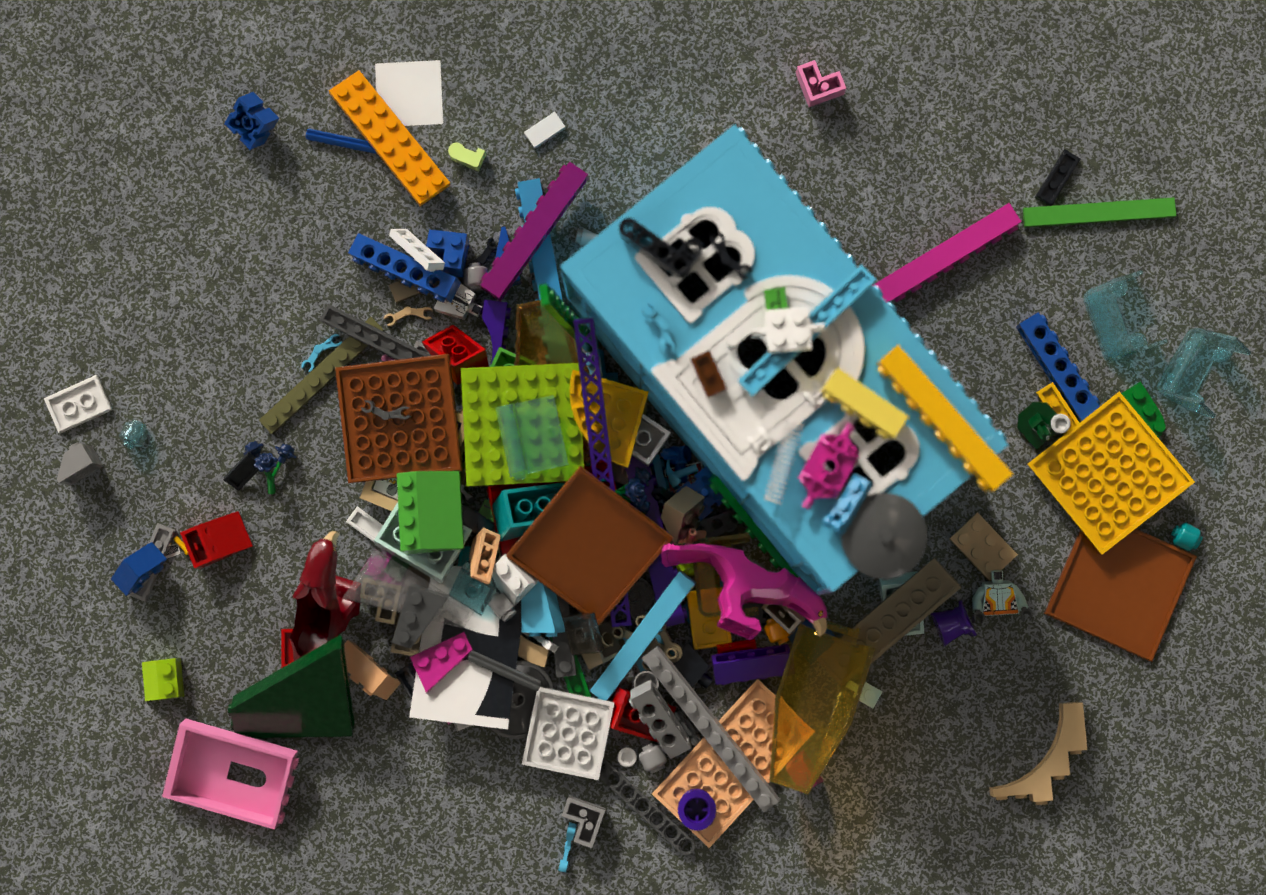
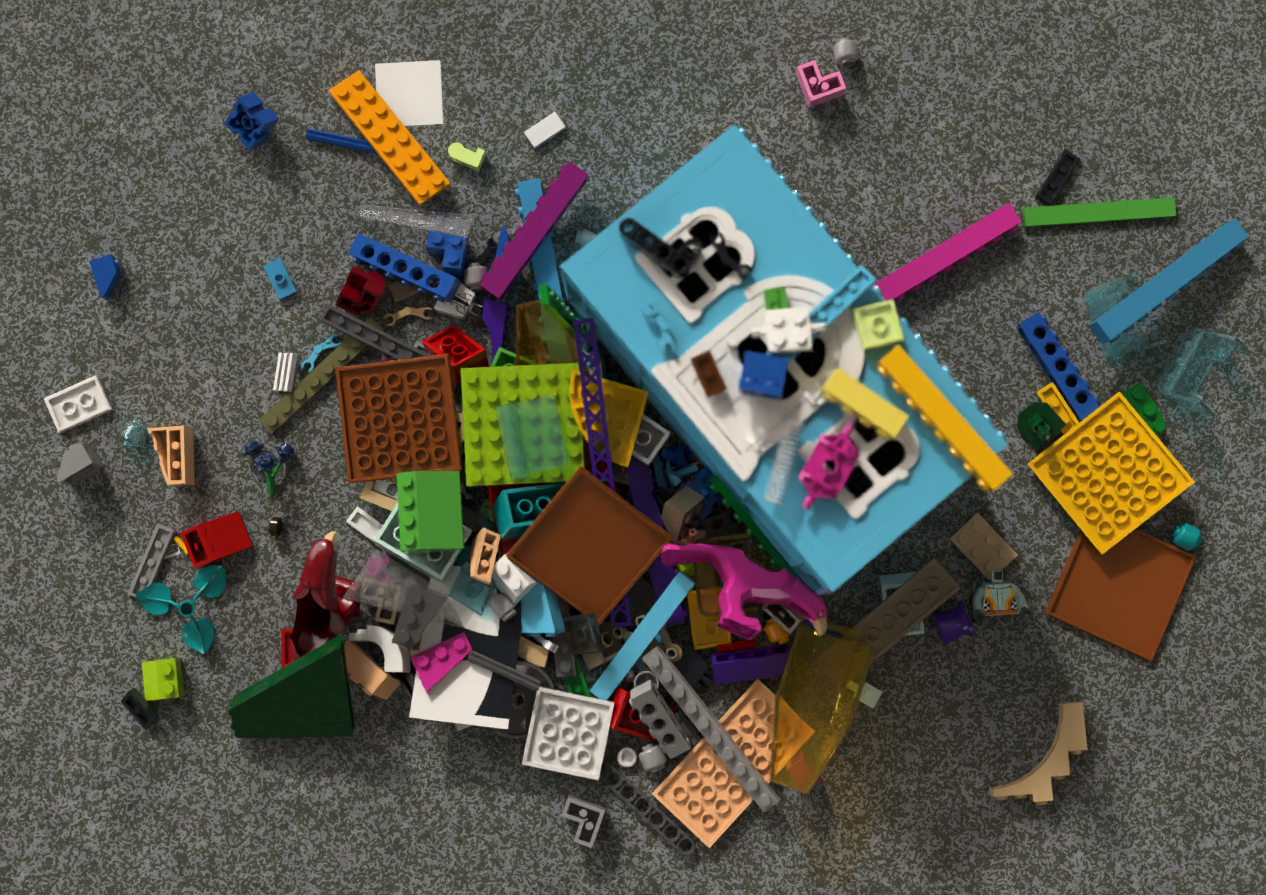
blue brick [111,542,167,596] -> none
bright pink panel [162,719,299,830] -> none
black tile [223,452,259,491] -> none
dark grey piece [361,400,412,420] -> none
white plate [389,229,445,272] -> none
medium azure piece [558,822,577,872] -> none
dark blue plant [615,467,651,515] -> none
dark purple hat [678,789,716,831] -> none
dark azure plate [823,474,873,534] -> none
dark grey dish [840,493,927,579] -> none
white tile [1051,414,1071,433] -> none
none -> blue slope [89,254,122,300]
none -> black plate [121,687,160,730]
none -> teal plant [135,565,226,654]
none -> light nougat wedge [147,426,195,486]
none -> dark azure plate [263,258,298,301]
none -> dark brown tile [269,517,283,537]
none -> white tile [273,353,297,392]
none -> dark red brick [335,266,385,316]
none -> white arch [349,625,410,673]
none -> clear wing [359,205,476,238]
none -> blue bracket [738,351,788,401]
none -> light grey head [833,38,859,68]
none -> yellowish green tile [851,300,905,351]
none -> dark azure brick [1089,218,1249,344]

